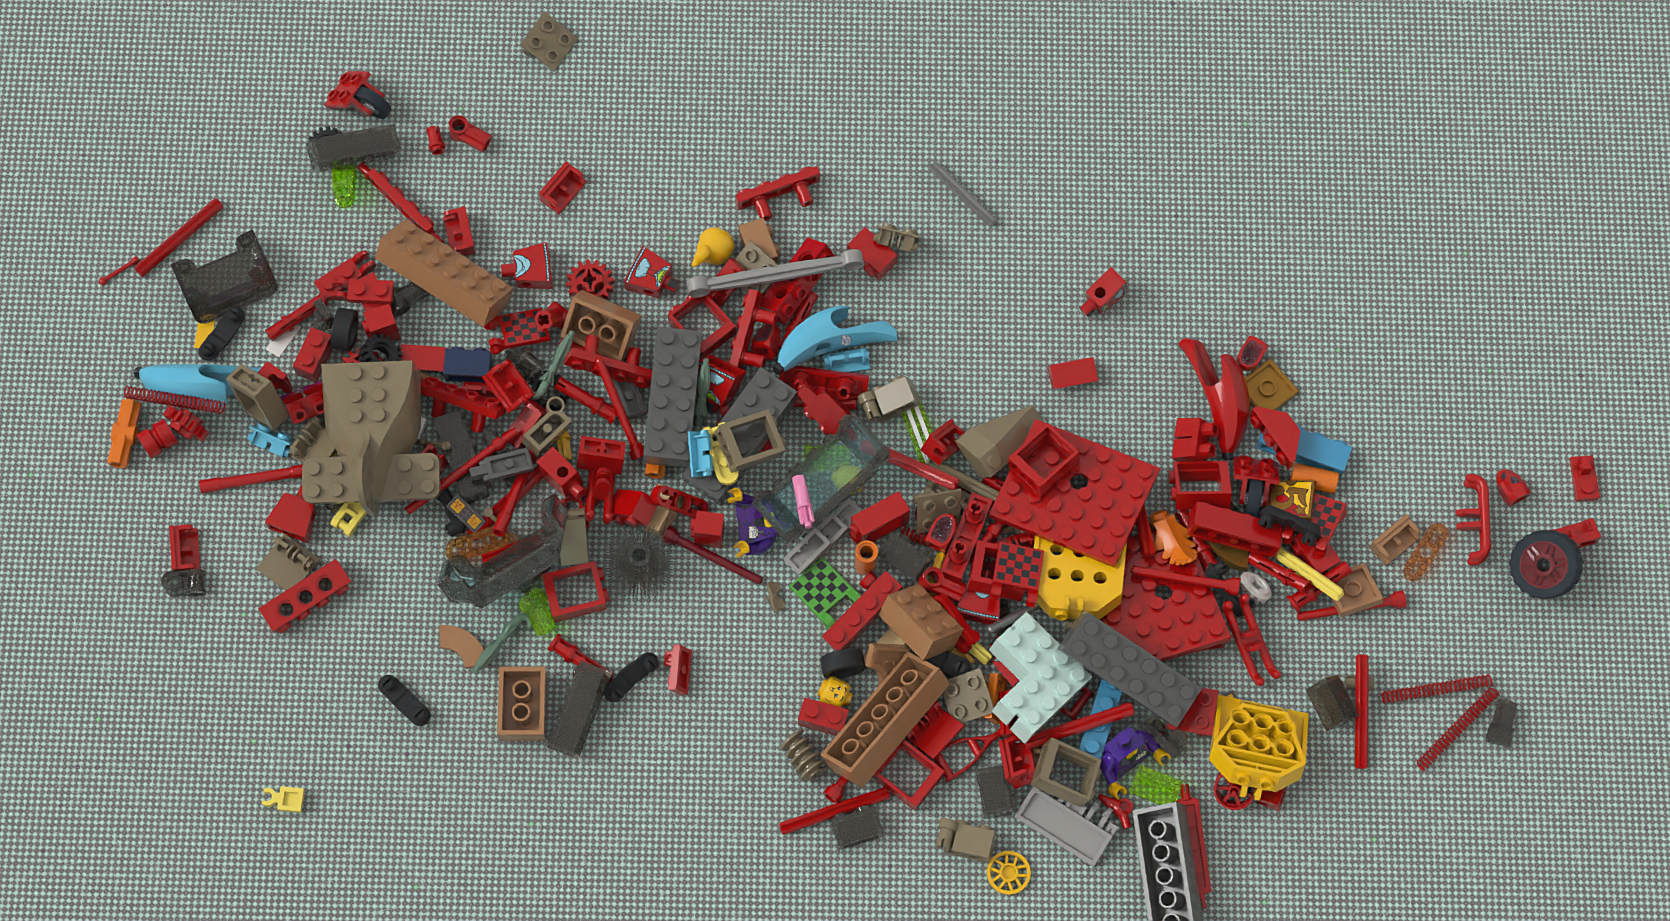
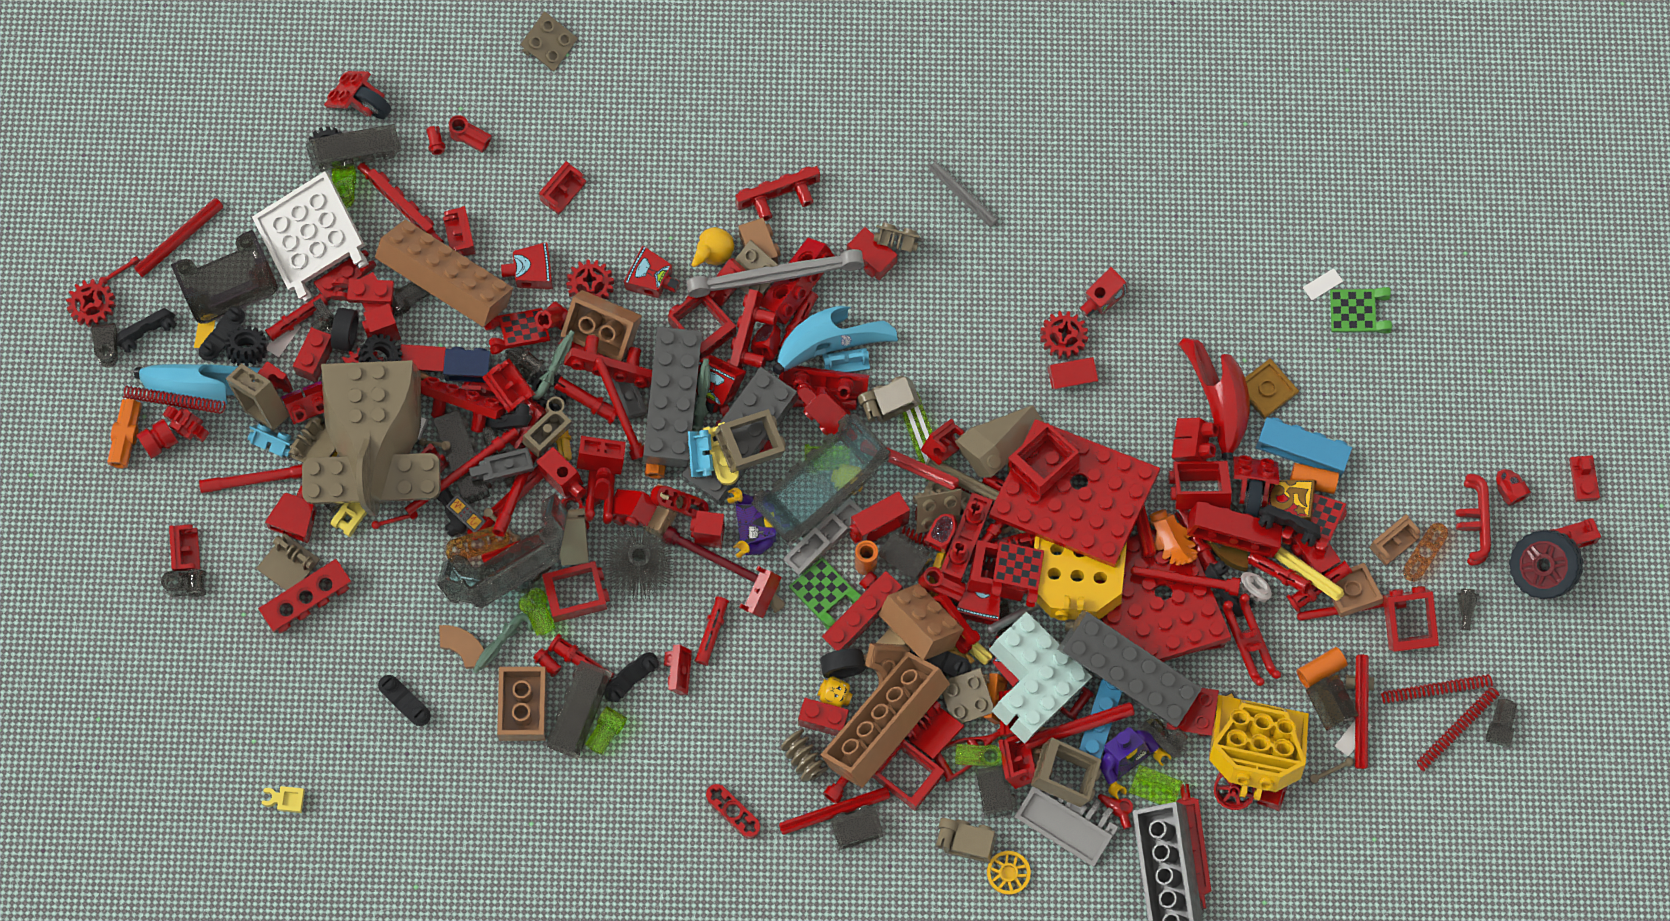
bright pink piece [792,475,815,528] -> none
rock [1236,335,1269,371] -> none
red slope [1250,406,1301,470] -> none
none -> red gear [66,279,116,327]
none -> clear smoke piece [91,323,118,368]
none -> black piece [117,308,177,353]
none -> black tyre [225,326,267,367]
none -> white plate [252,171,369,302]
none -> red hinge [371,511,418,529]
none -> black piece [485,404,532,430]
none -> red pin [533,648,562,677]
none -> clear neon green piece [585,706,627,755]
none -> red pin [694,596,729,666]
none -> red beam [706,784,760,839]
none -> red hinge [739,566,782,618]
none -> clear neon green piece [955,744,1002,768]
none -> red gear [1040,311,1088,359]
none -> orange pin [1296,647,1348,689]
none -> white sticker [1303,269,1343,300]
none -> dark tan hinge [1310,758,1354,784]
none -> bright green flag [1330,287,1392,334]
none -> white sticker [1335,720,1372,756]
none -> red window [1383,586,1439,652]
none -> clear smoke cone [1456,588,1479,631]

